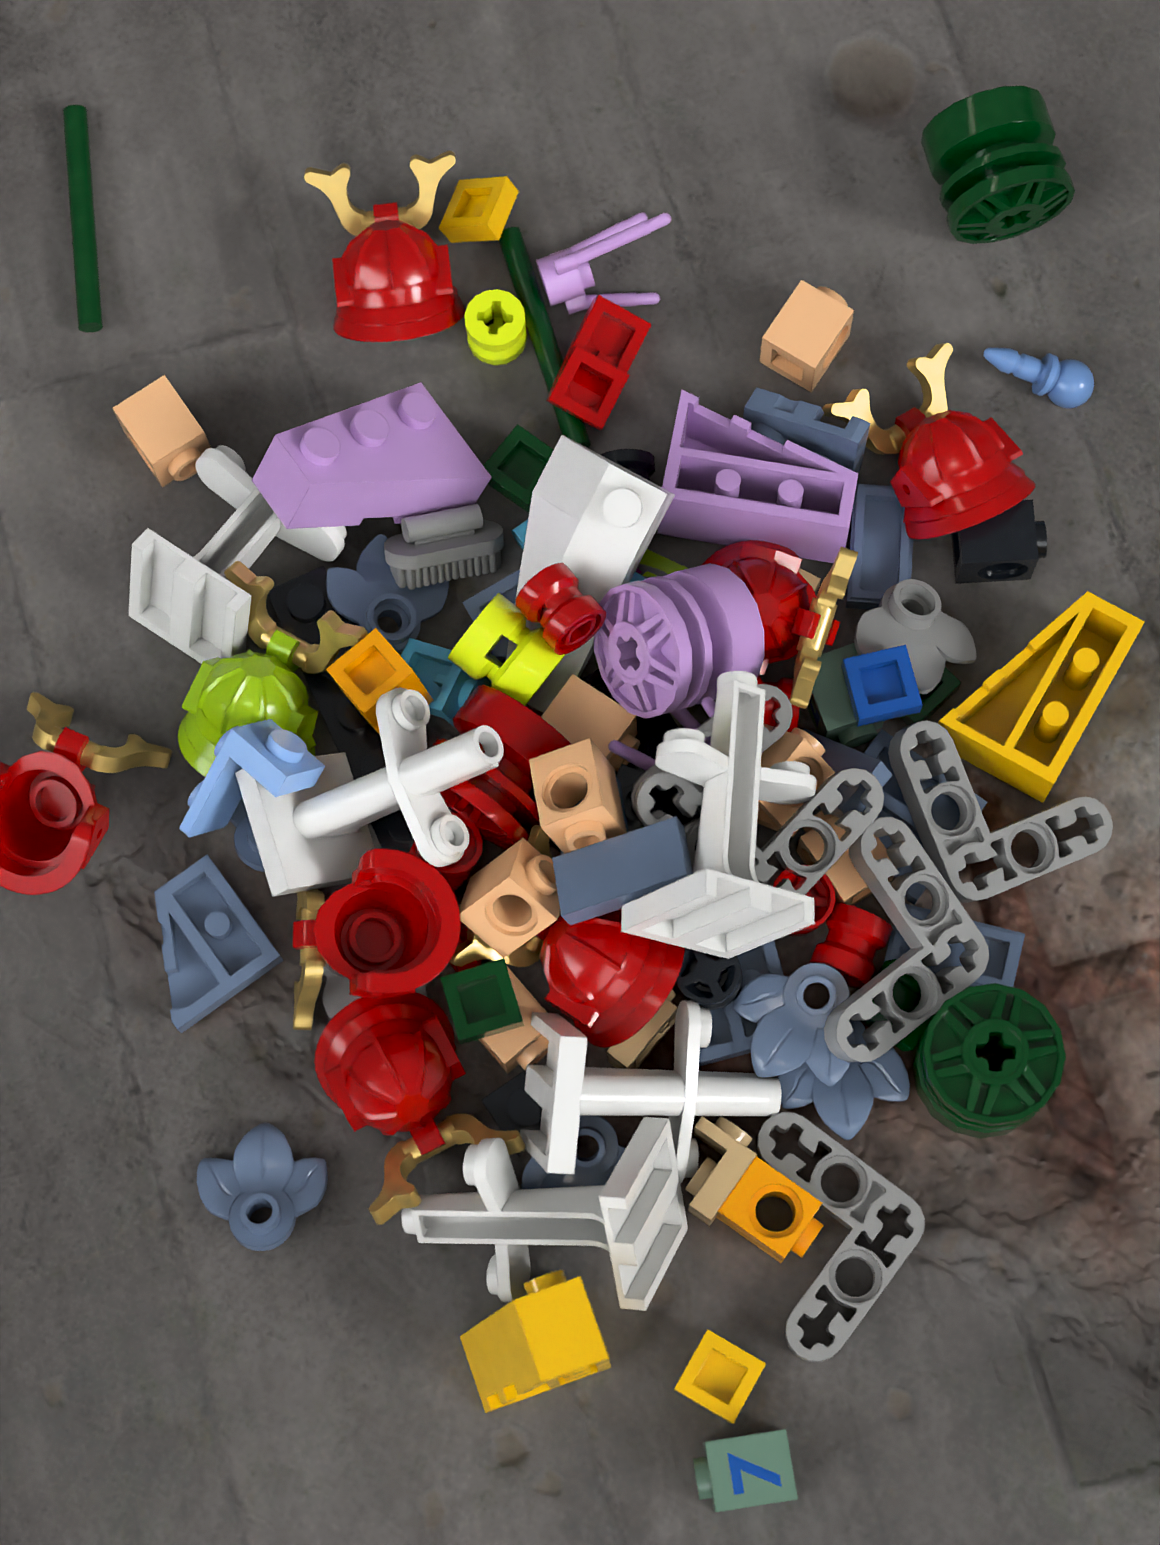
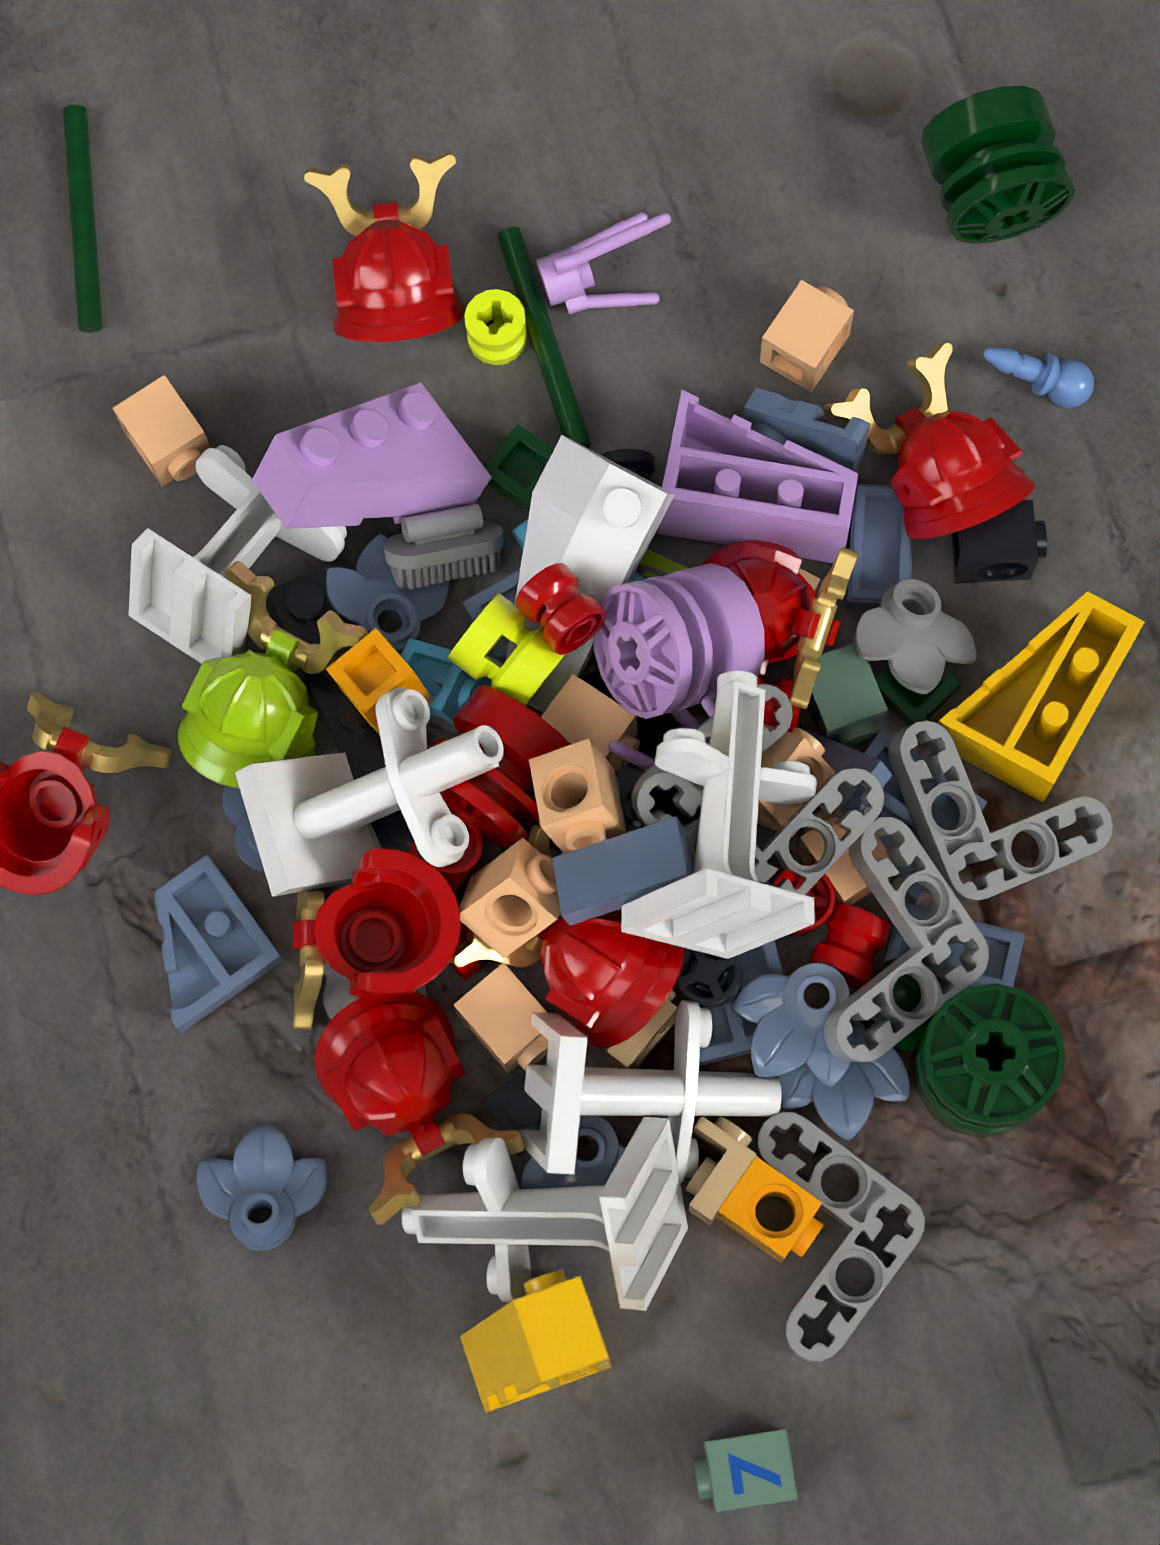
light blue bracket [179,719,325,837] -> none
yellow plate [439,176,519,243] -> none
dark green plate [440,958,524,1045] -> none
red slope [546,295,652,430] -> none
yellow plate [674,1329,766,1424] -> none
blue plate [841,645,923,727] -> none

